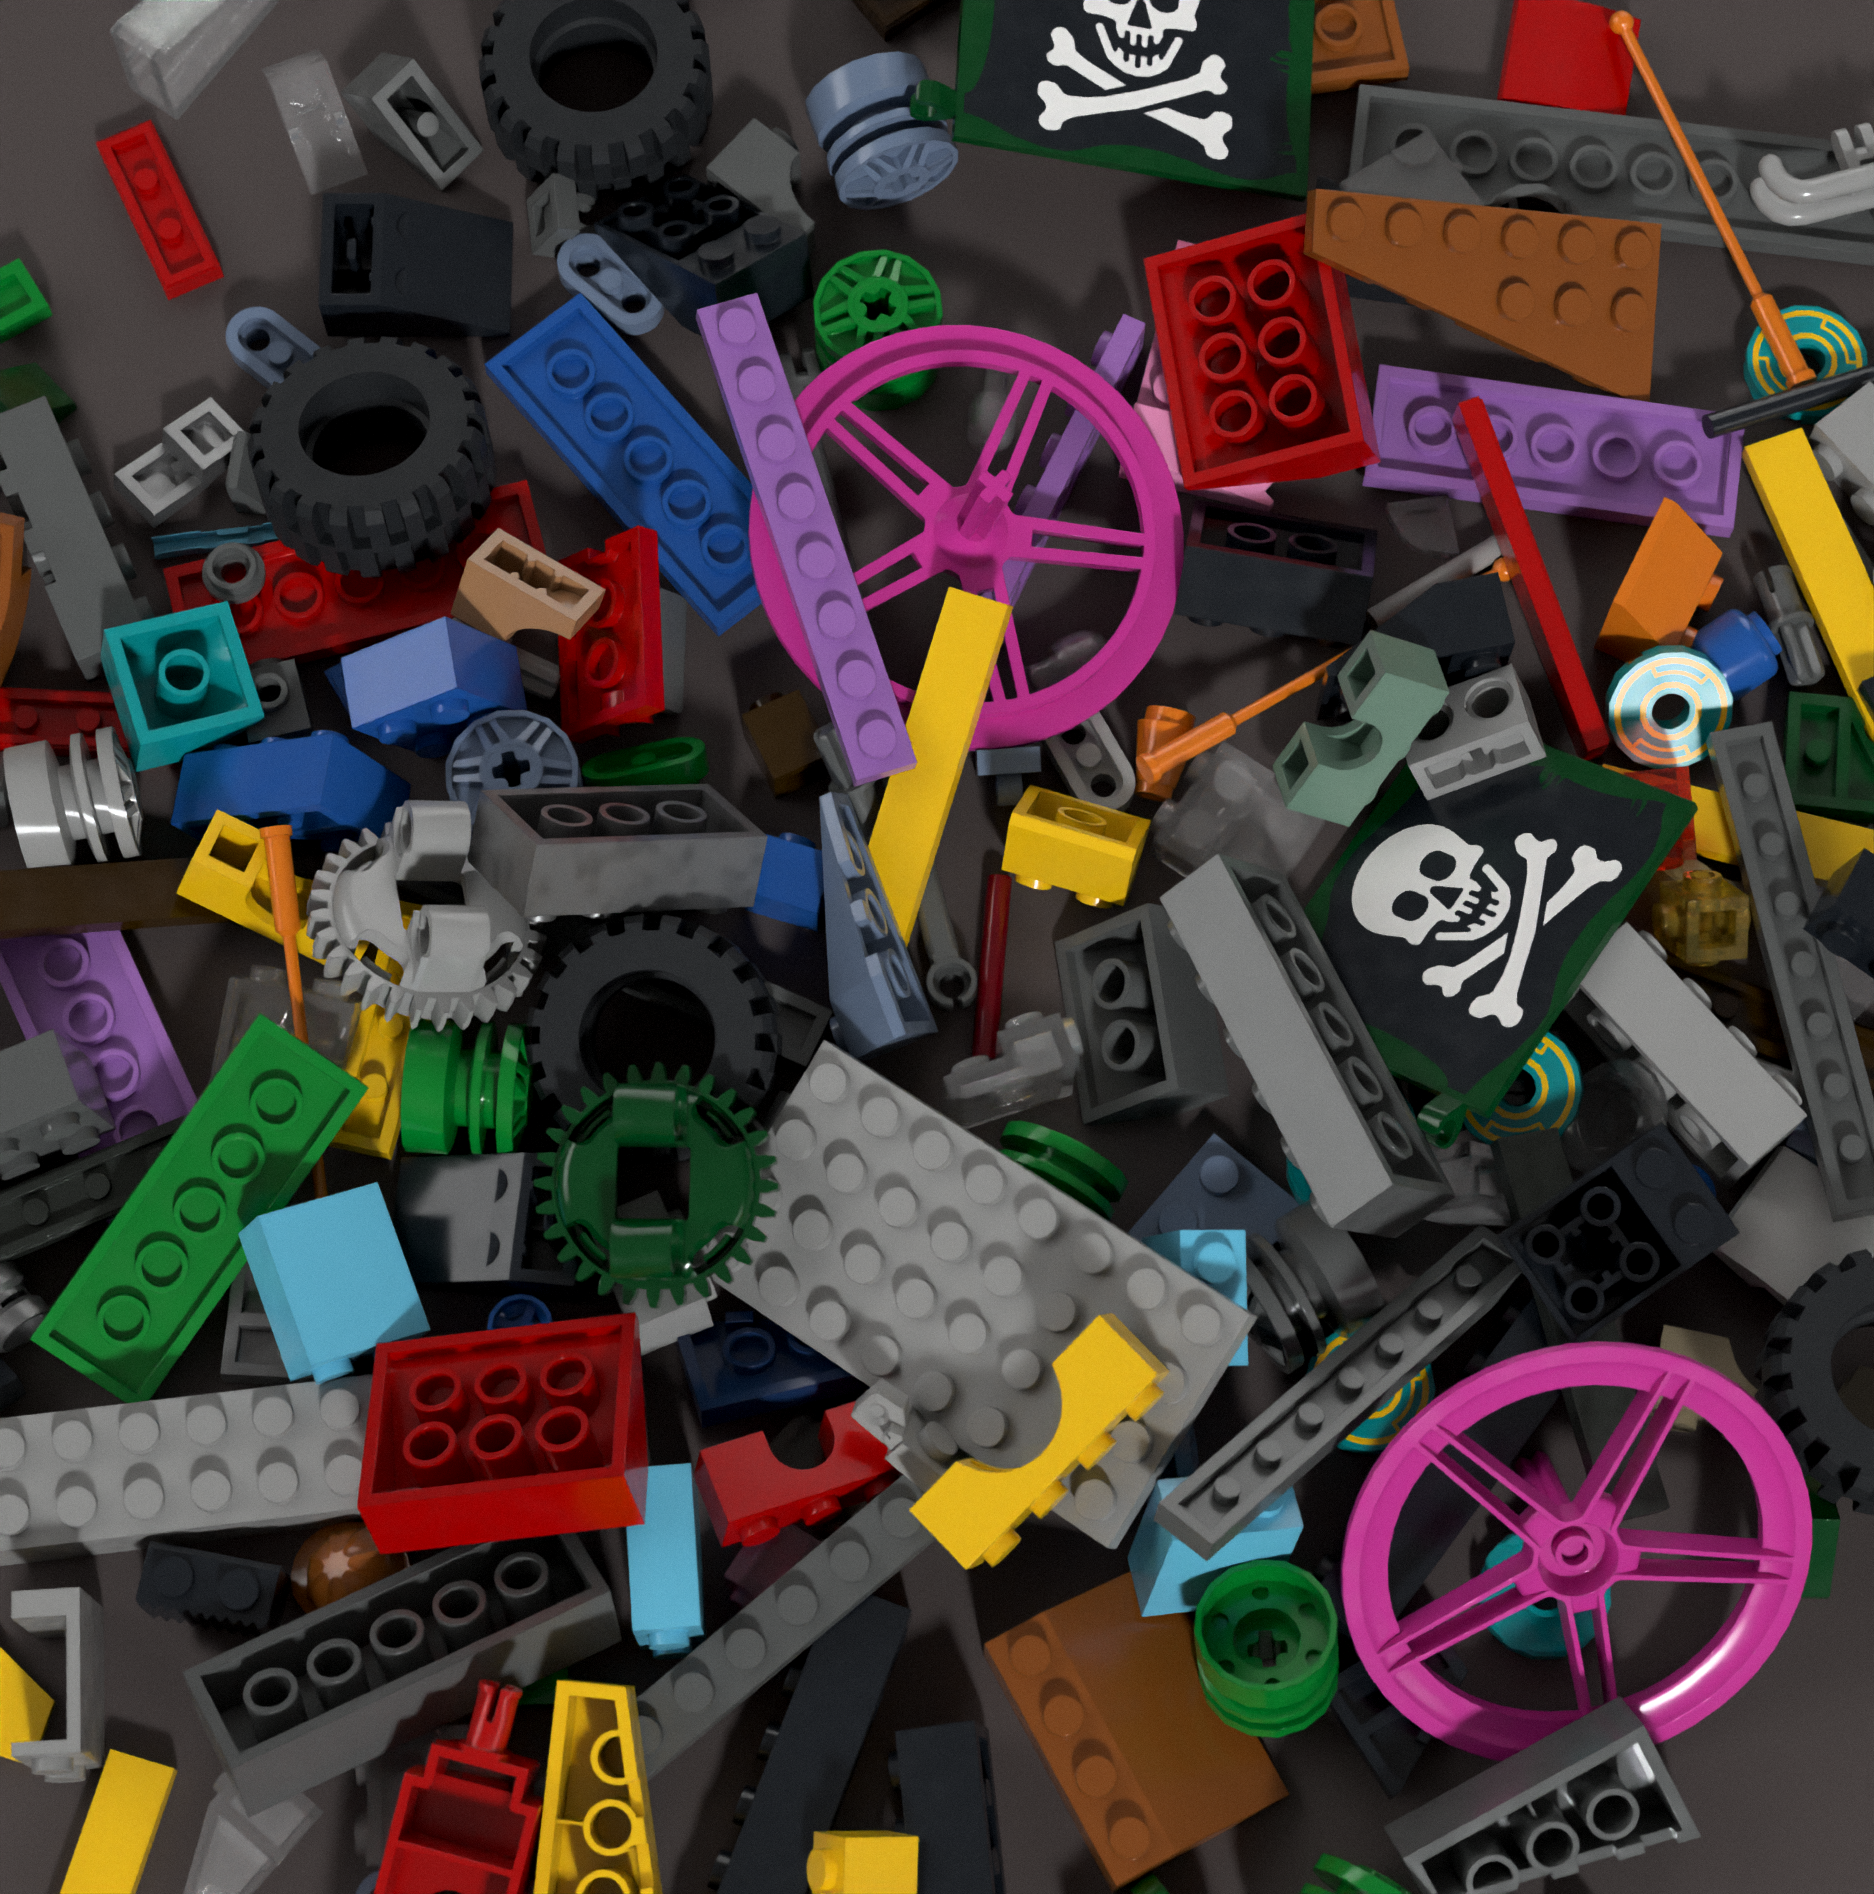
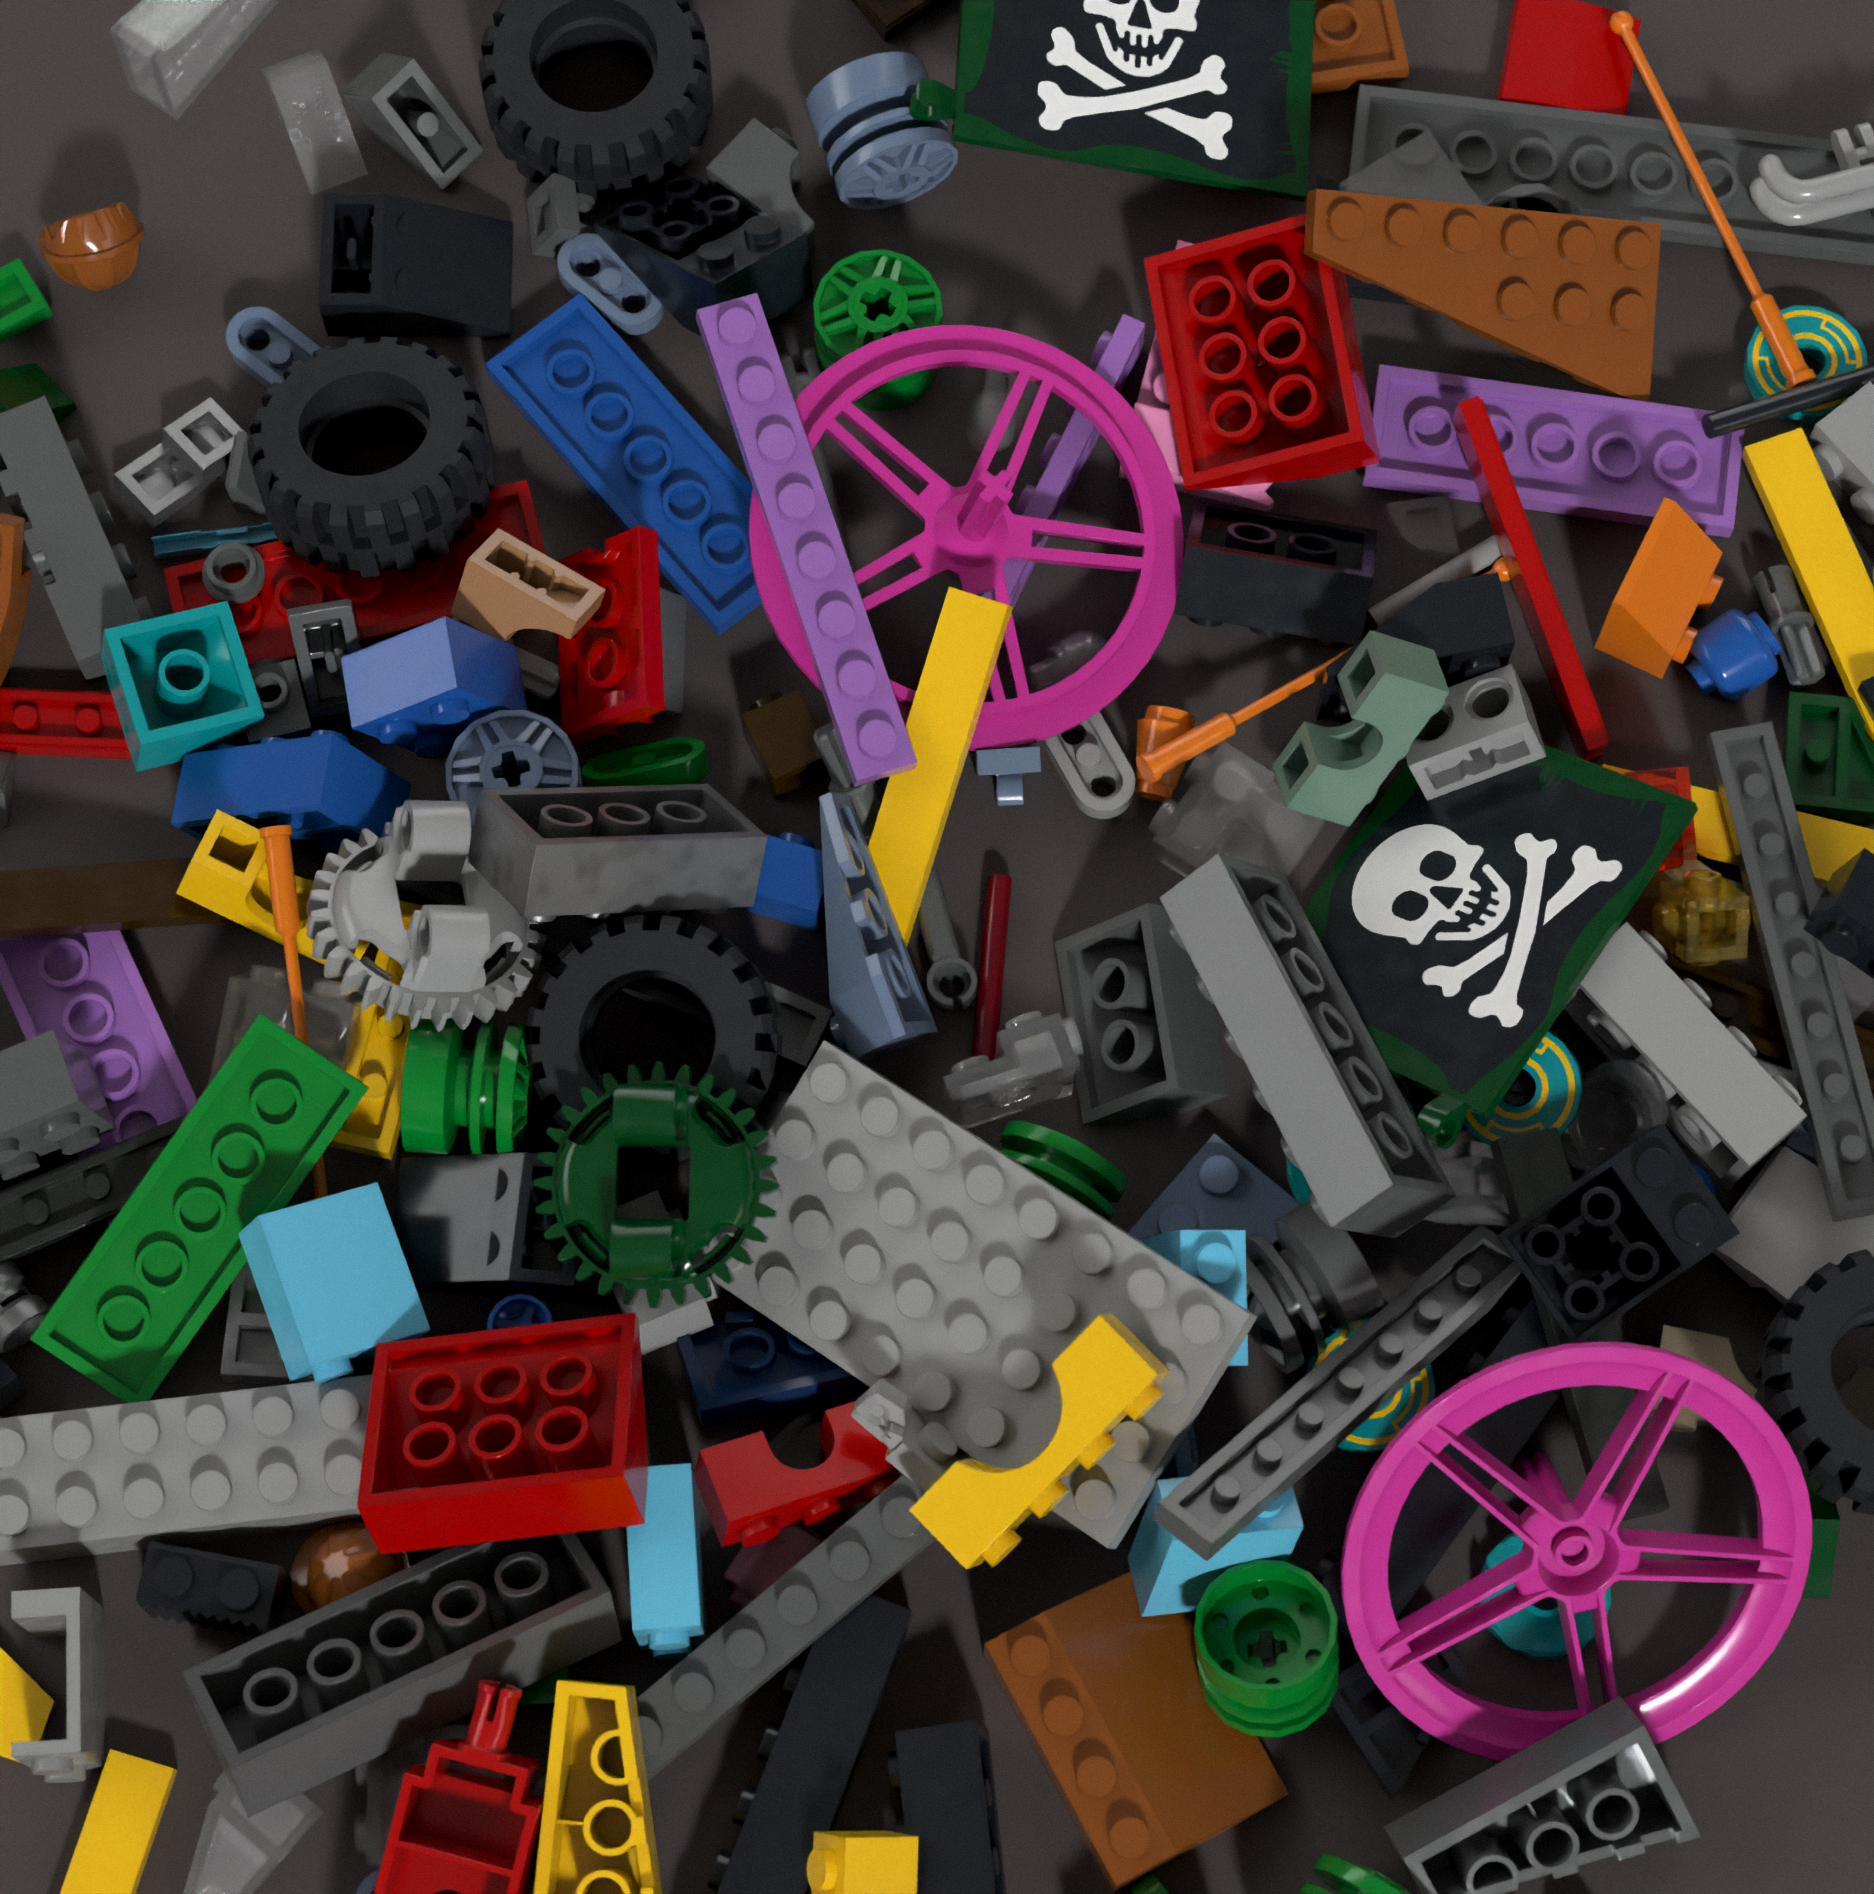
light grey wheel [3,726,144,869] -> none
red tile [95,119,224,300] -> none
yellow slope [1001,784,1151,908] -> none
tile [1605,645,1733,770] -> none
none -> dark orange piece [38,202,145,291]
none -> dark grey slope [287,598,363,719]

